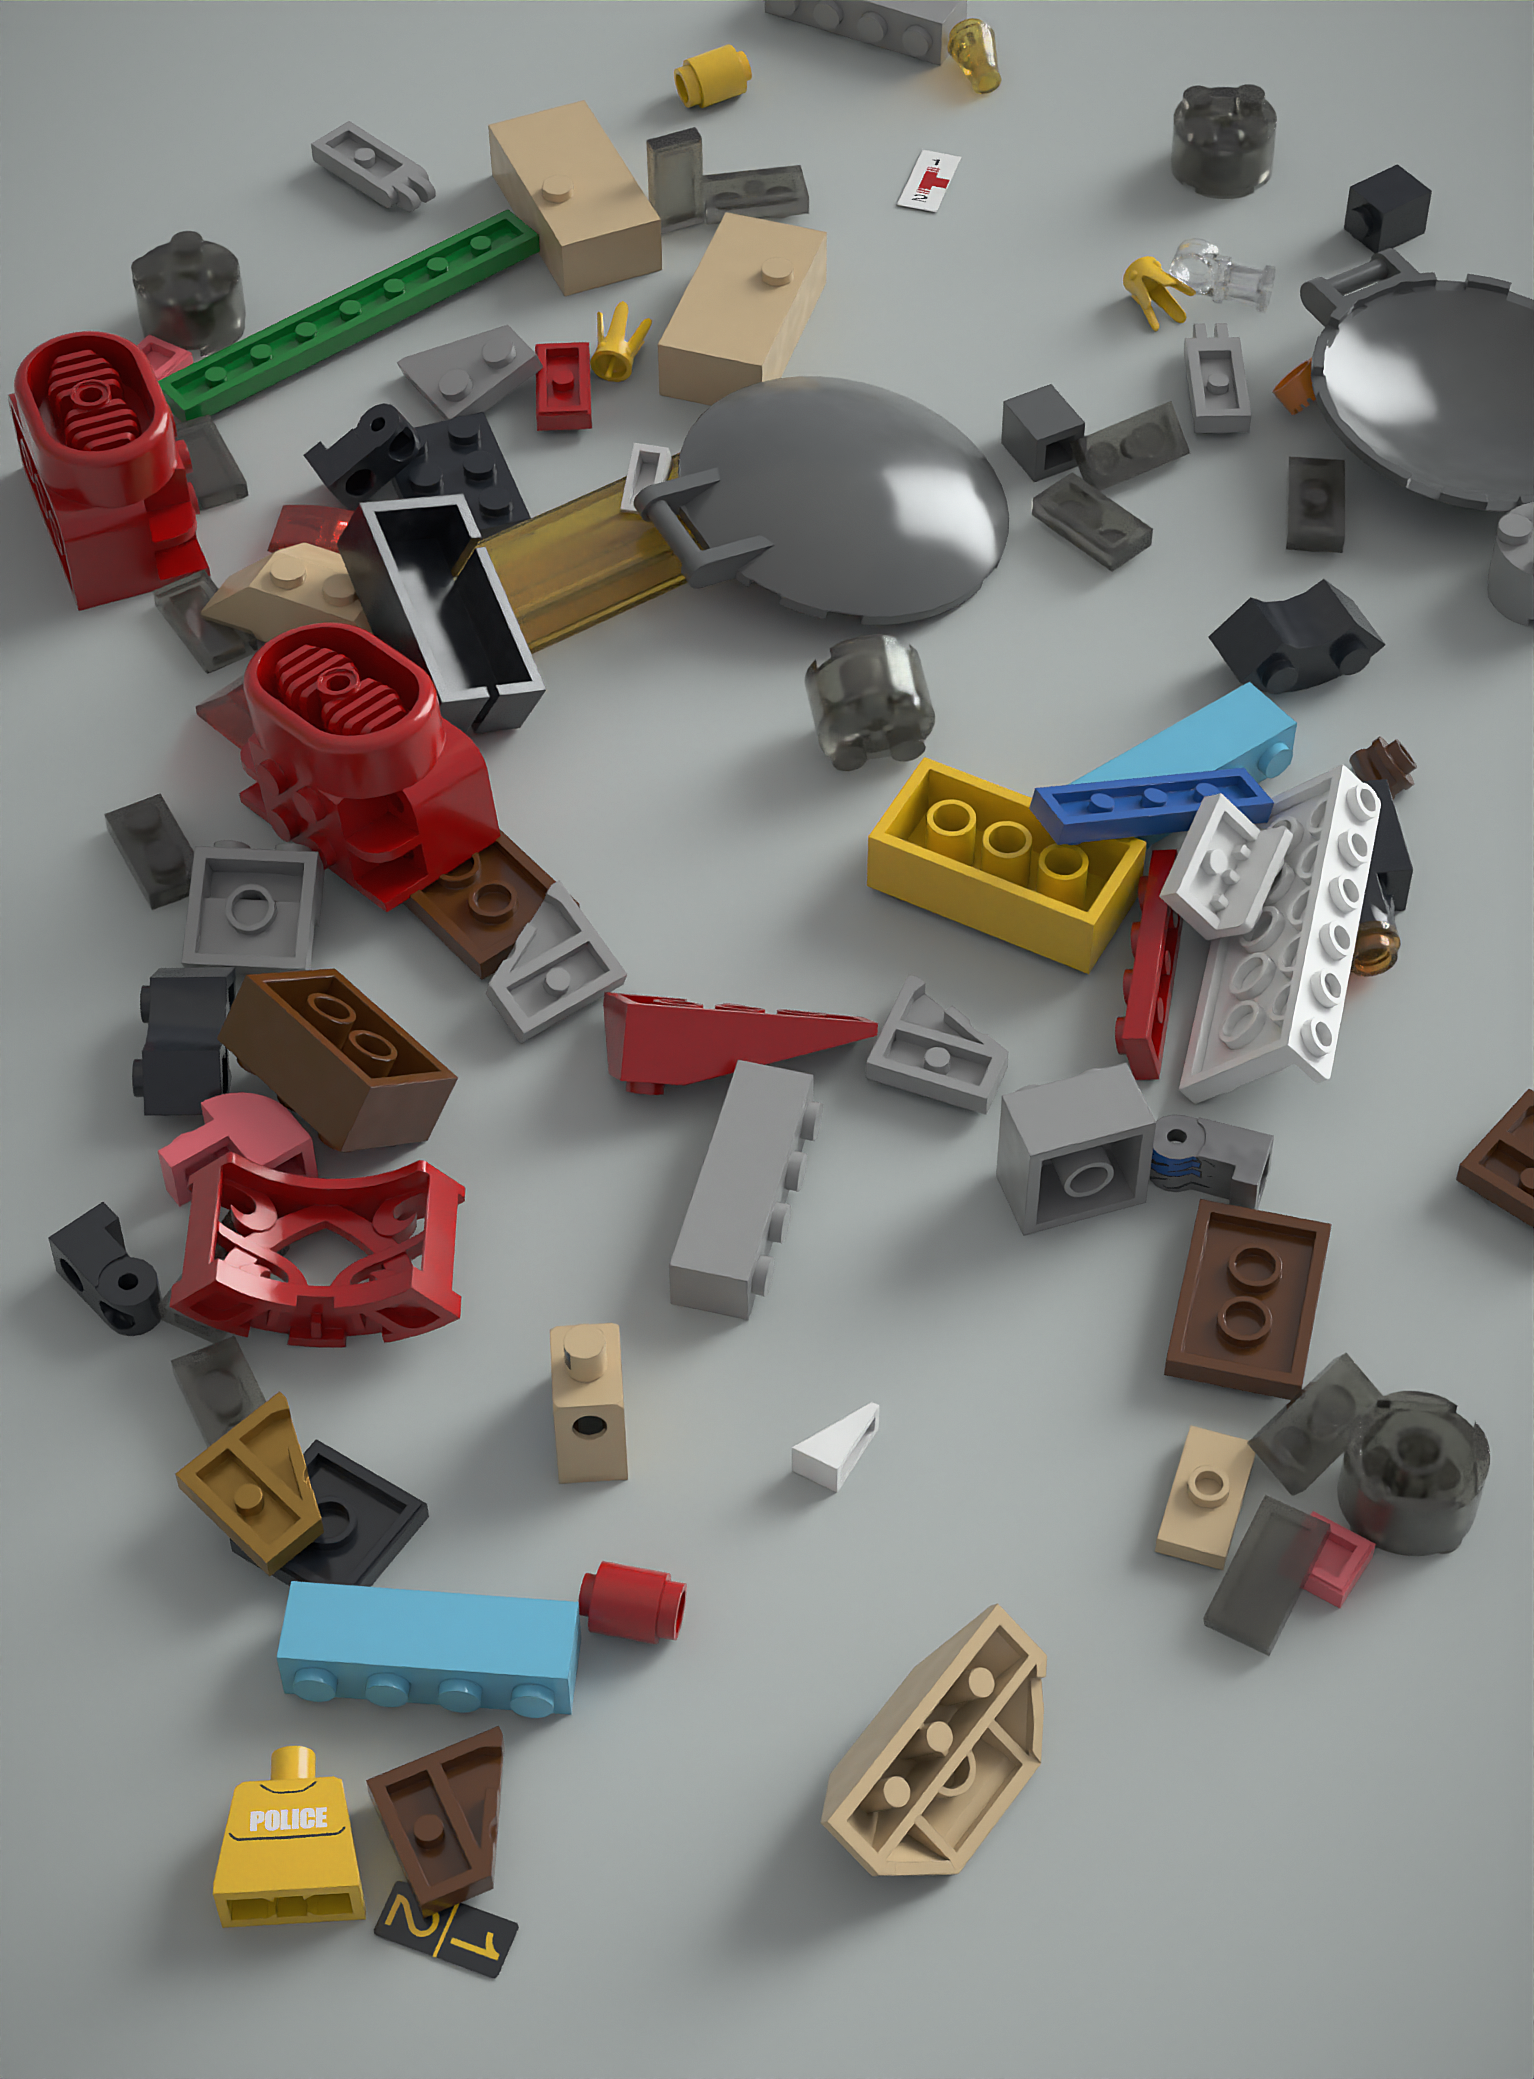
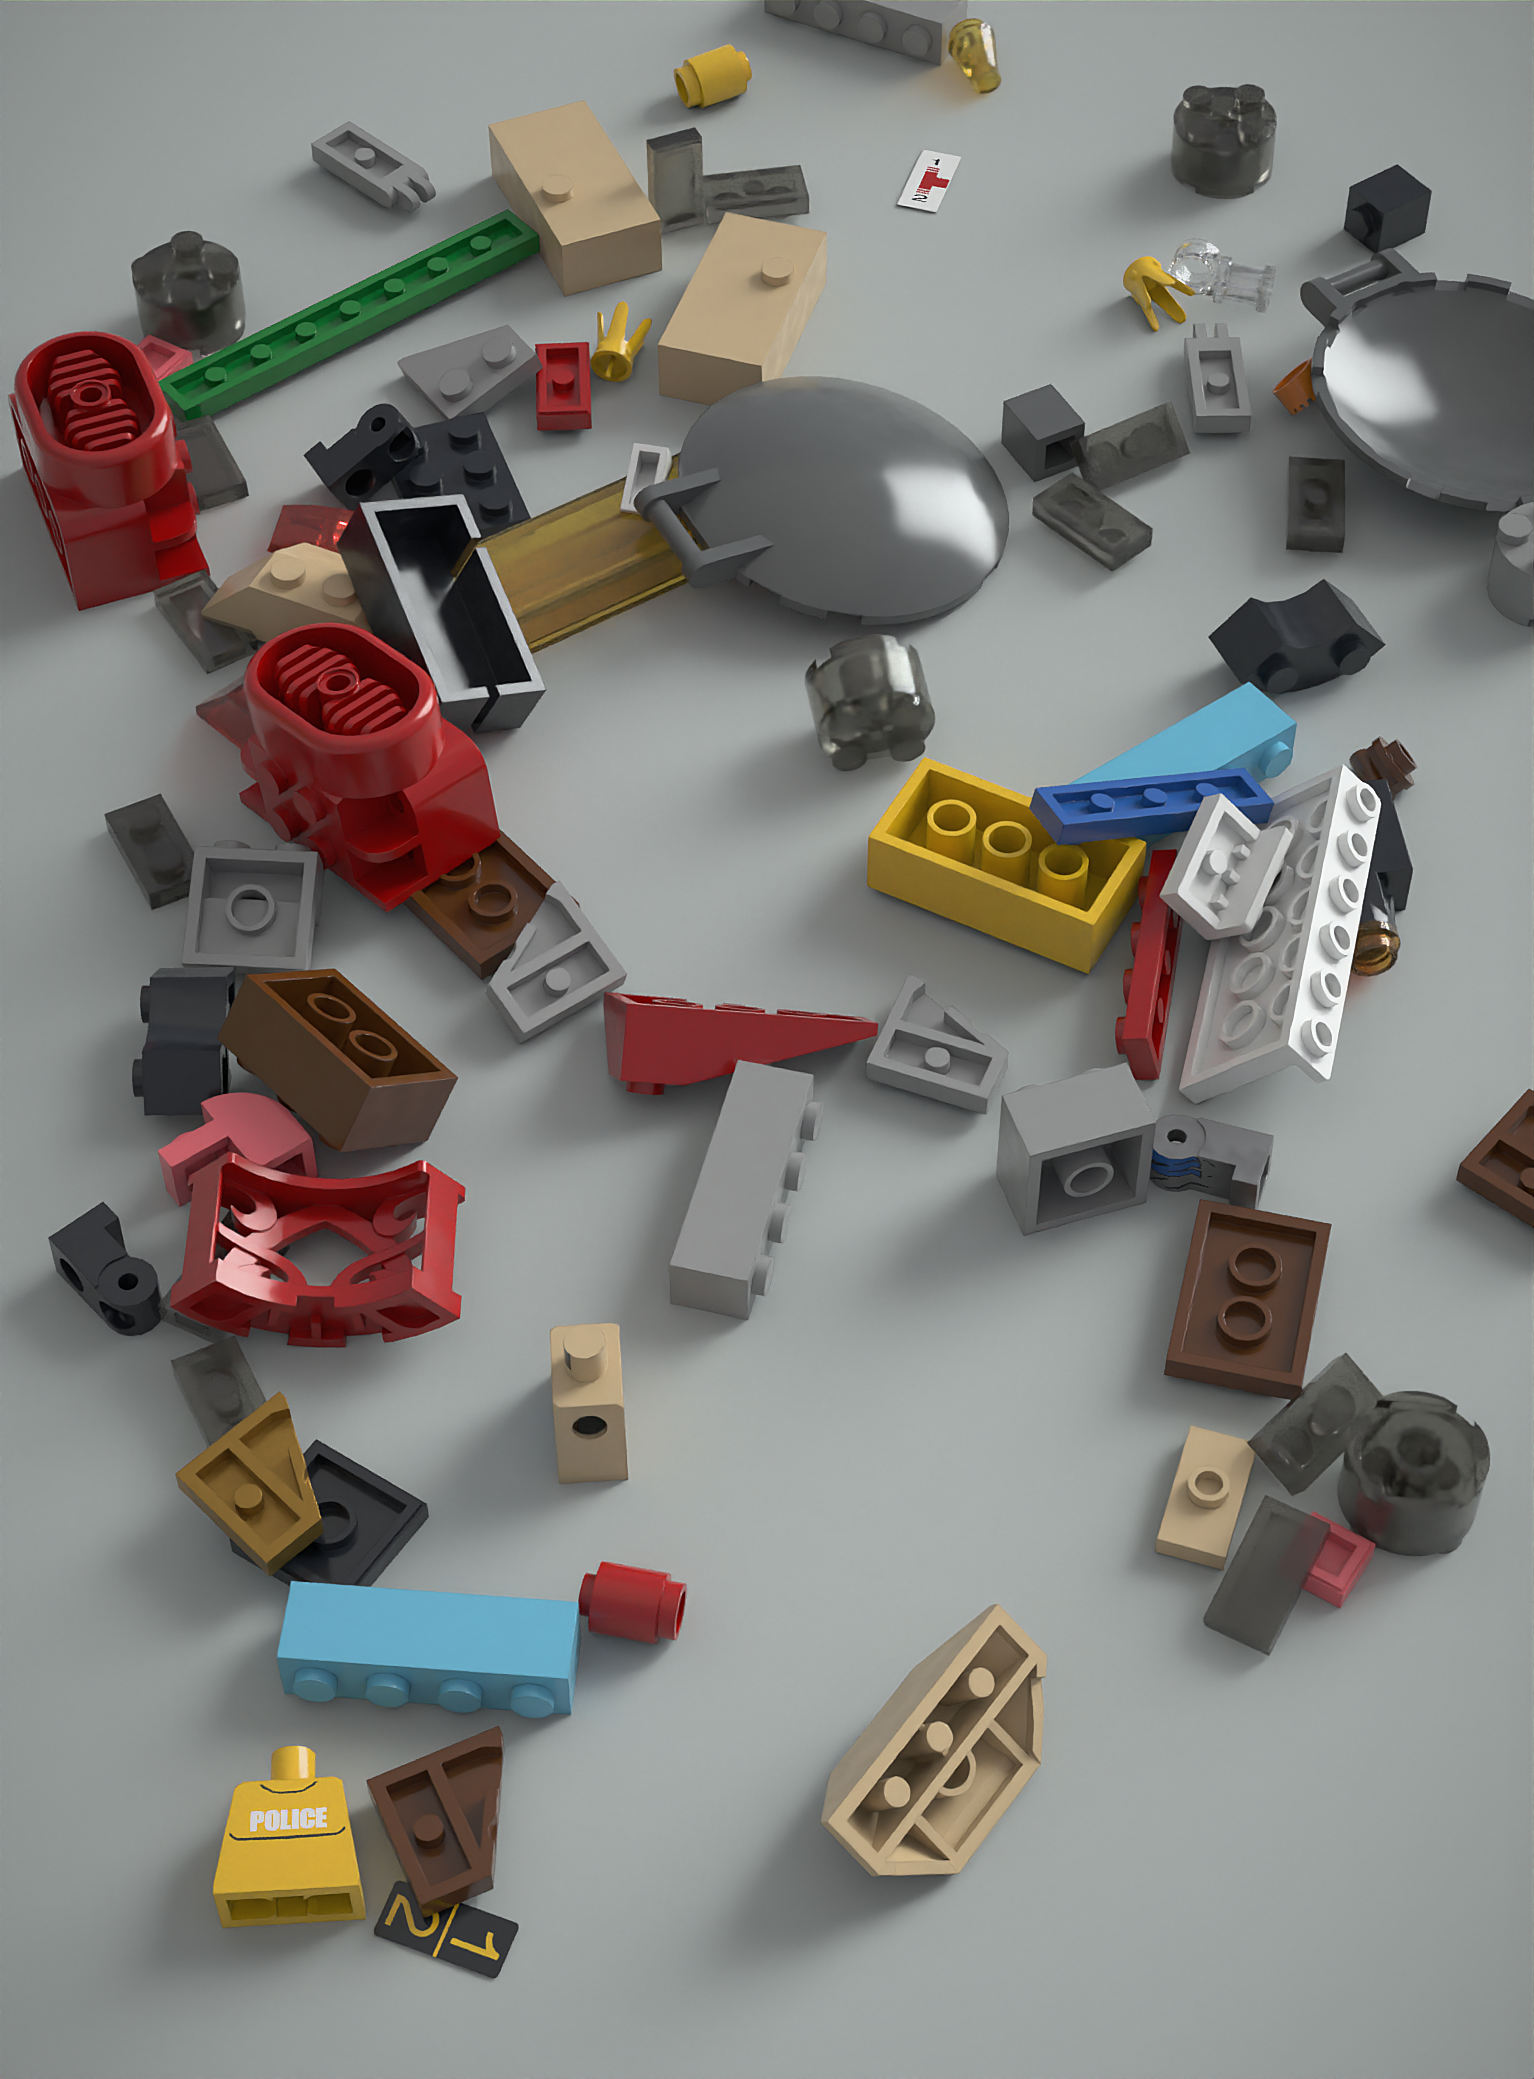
white piece [792,1402,879,1493] -> none

